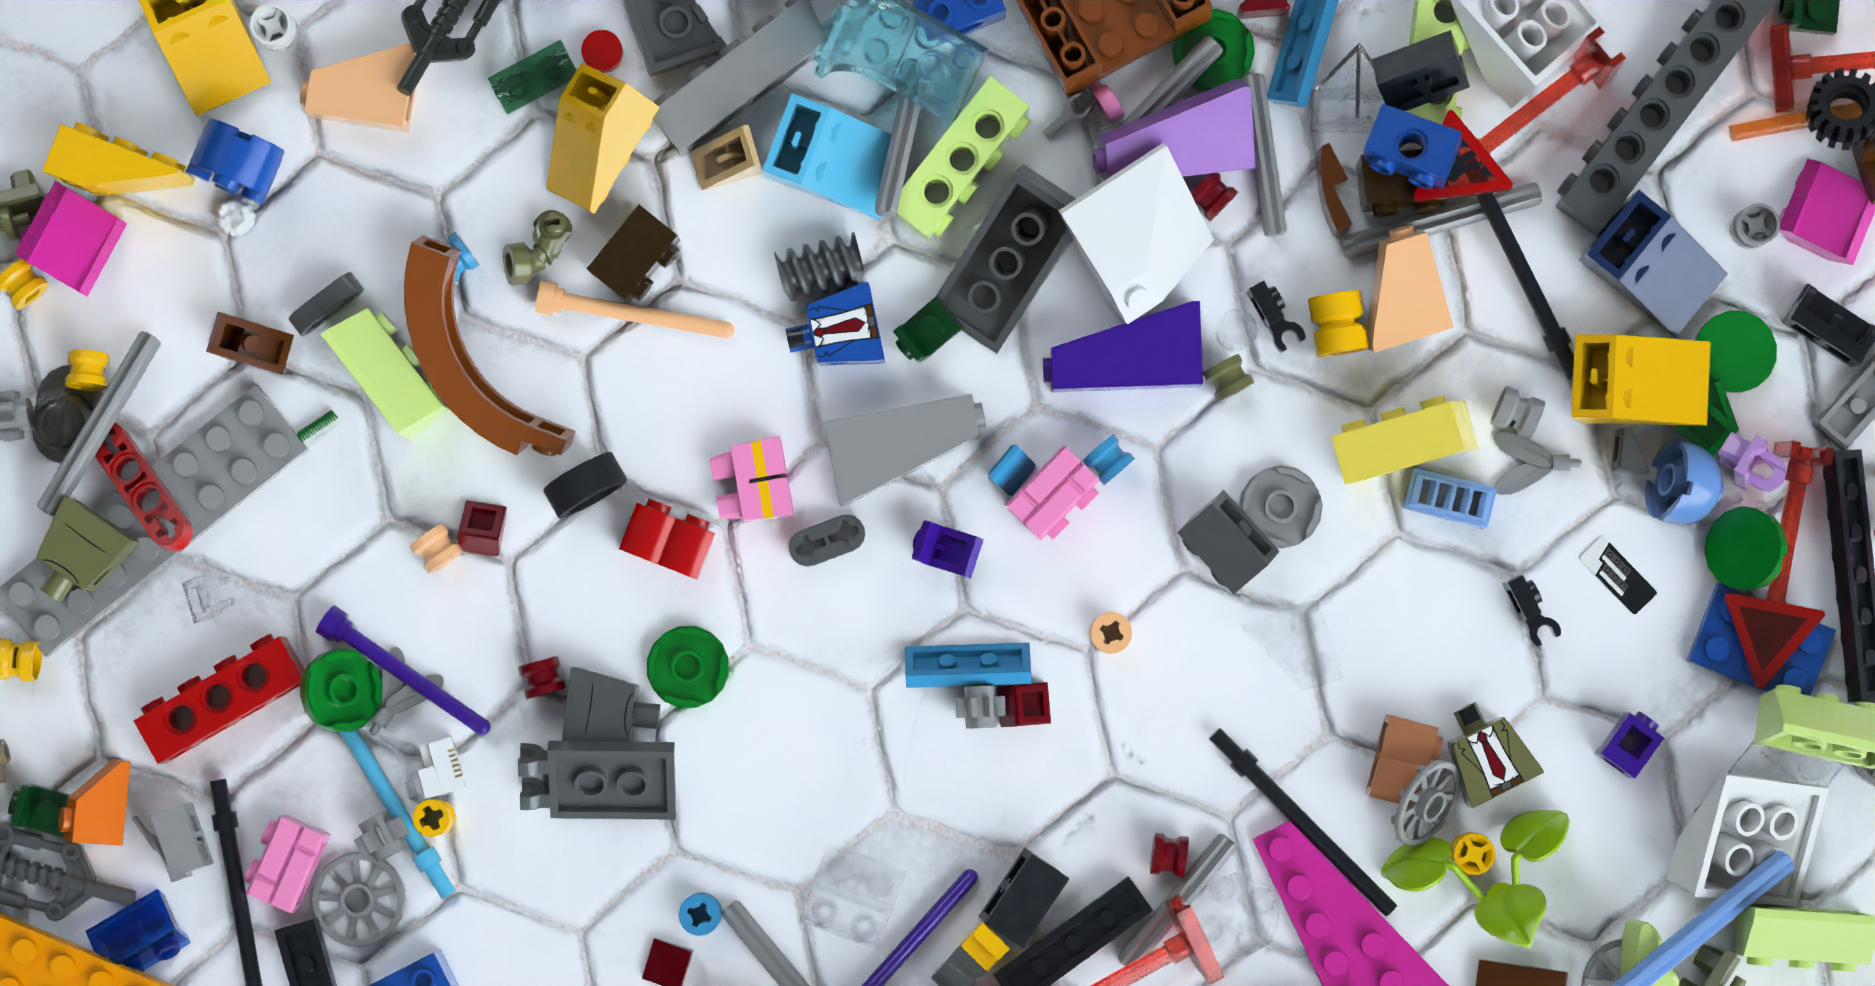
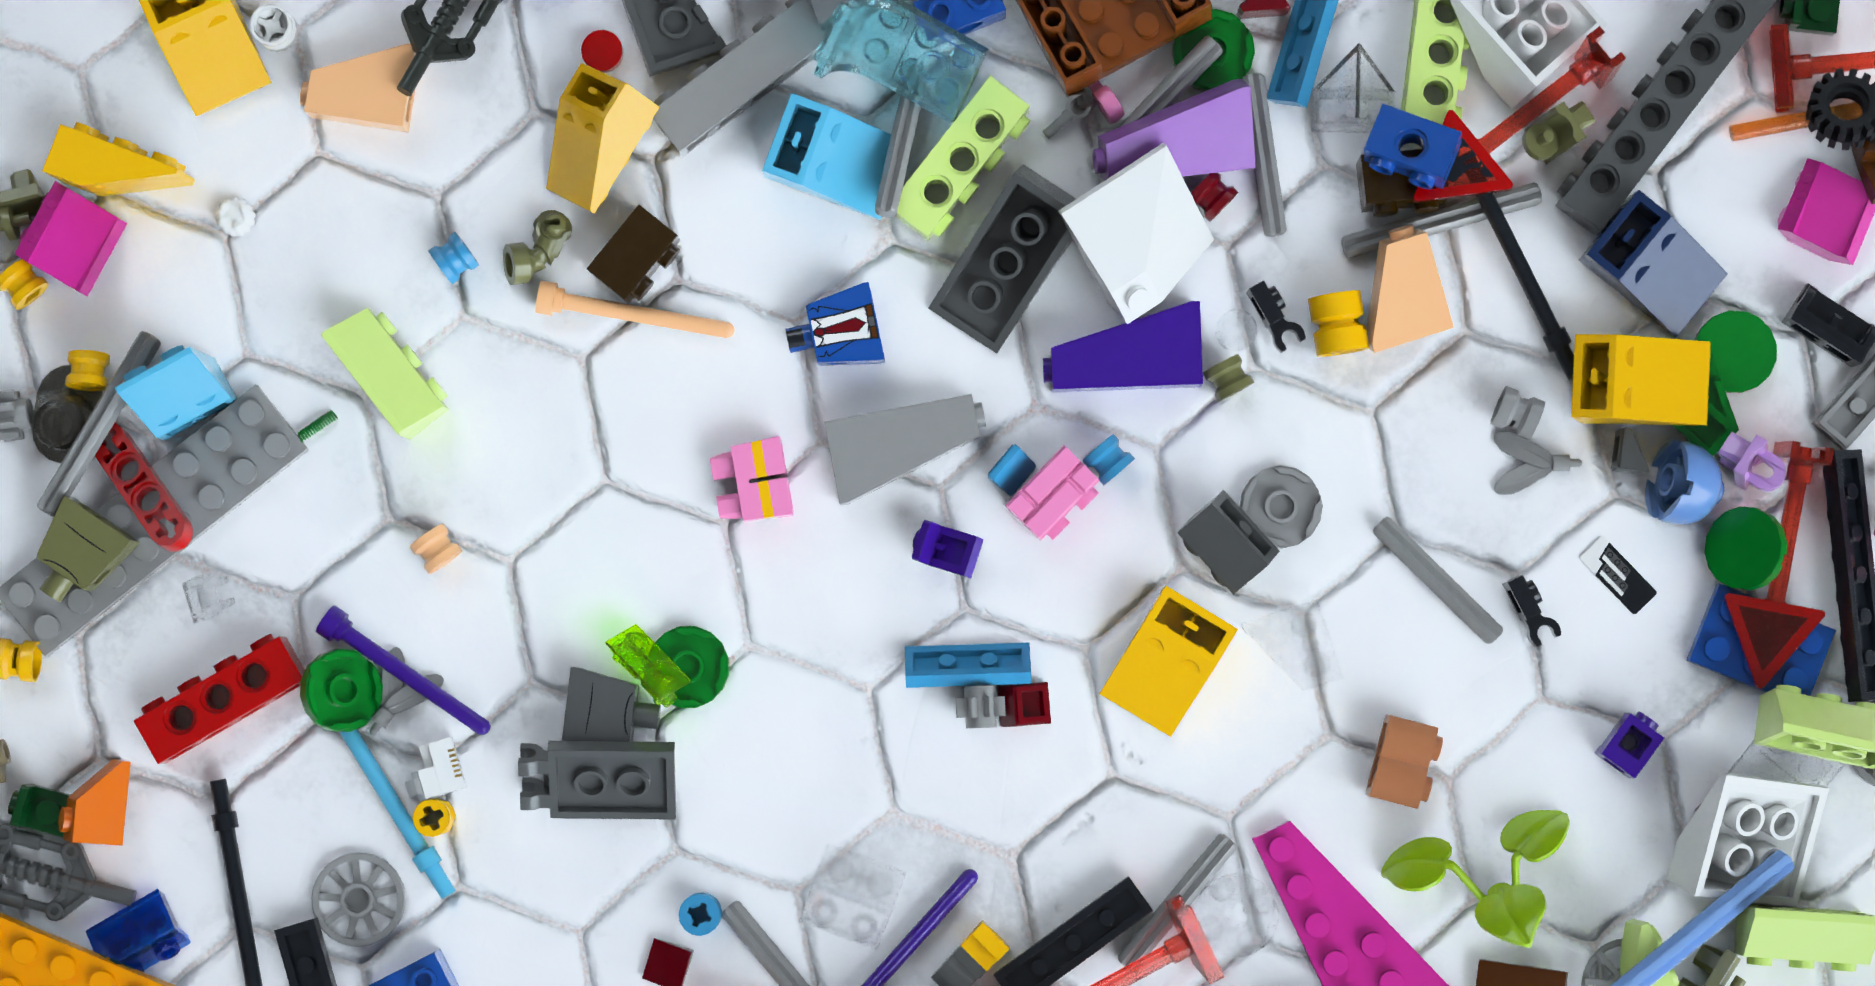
light grey piece [131,803,214,883] -> none
blue brick [185,118,285,205] -> none
reddish brown slope [206,312,294,375] -> none
bright pink brick [244,815,331,913] -> none
dark grey beam [288,272,364,336] -> none
light grey gear [354,811,410,862] -> none
dark orange arch [404,235,576,456] -> none
dark red slope [457,500,507,557] -> none
clear green hinge [488,40,577,115] -> none
dark red wheel [518,656,566,699] -> none
black tyre [543,452,627,519] -> none
red brick [619,498,716,580] -> none
tan slope [690,125,763,191] -> none
dark grey piece [774,232,864,301] -> none
dark grey beam [789,515,866,567] -> none
dark green bracket [893,296,964,363] -> none
black hinge [978,847,1070,948] -> none
light nougat wheel [1090,612,1132,654] -> none
dark red wheel [1150,832,1189,878] -> none
black bar [1209,728,1398,917] -> none
reddish brown slope [1316,143,1352,236] -> none
light yellow wedge [1331,395,1479,485] -> none
black hinge [1372,30,1470,111] -> none
light grey wheel [1391,757,1461,846] -> none
light blue slope [1403,468,1497,529] -> none
torso [1447,702,1545,808] -> none
yellow wheel [1450,832,1496,875] -> none
light grey wheel [1730,203,1780,249] -> none
none -> medium azure slope [115,345,237,441]
none -> clear neon green hinge [605,624,691,708]
none -> yellow slope [1099,586,1238,737]
none -> light grey axle [1373,517,1503,644]
none -> olive hips [1522,101,1595,165]

